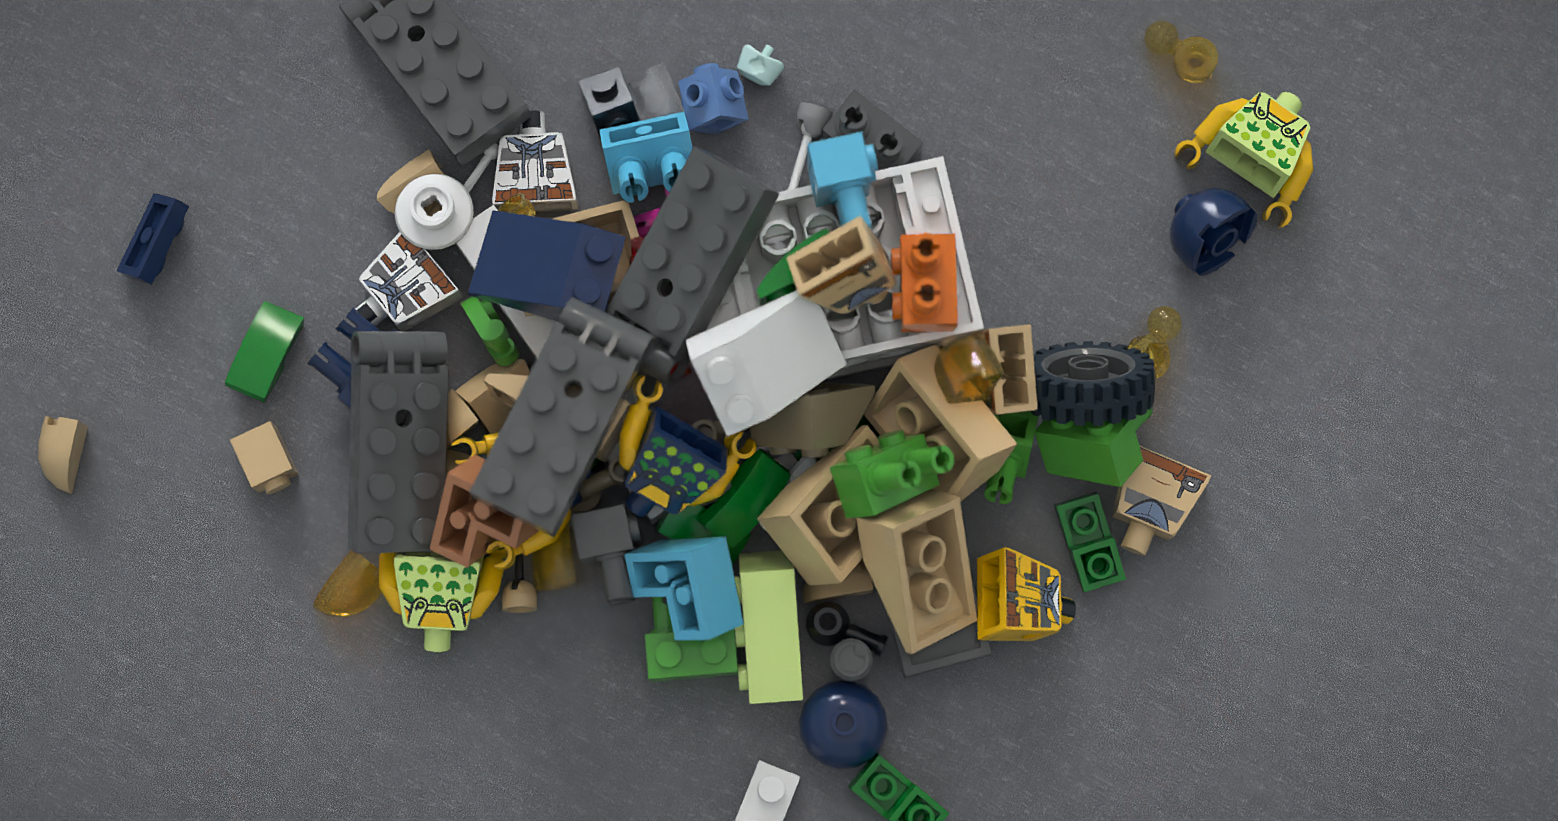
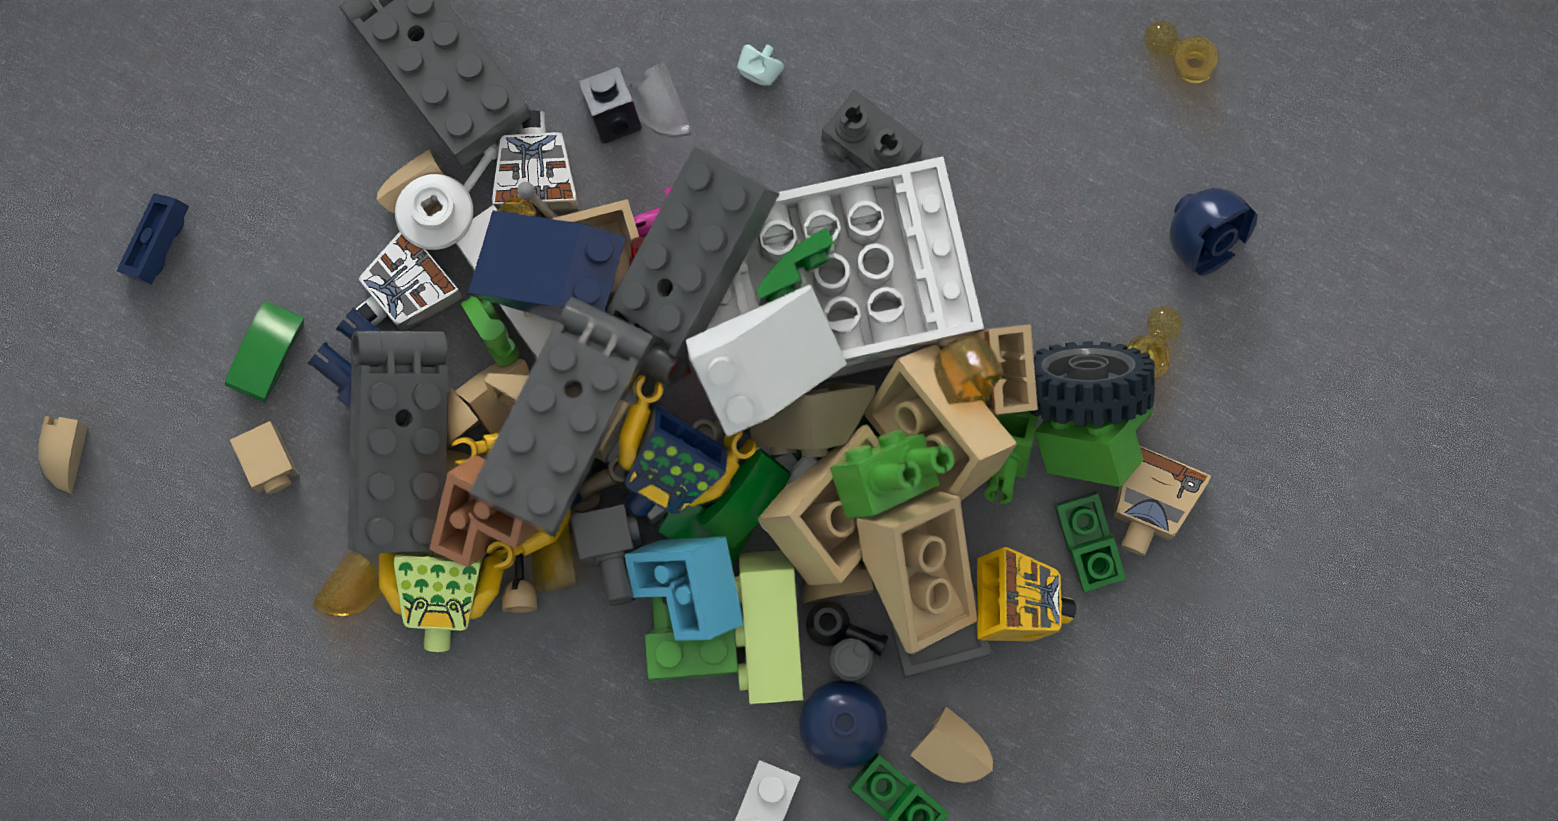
medium azure brick [600,111,693,202] -> none
medium blue brick [678,63,749,135] -> none
tan torso [787,216,896,314] -> none
light grey hinge [788,102,833,190] -> none
medium azure brick [806,132,878,229] -> none
orange brick [890,233,958,332] -> none
torso [1175,92,1313,228] -> none
none -> light grey hinge [517,182,560,219]
none -> tan brick [910,707,993,783]

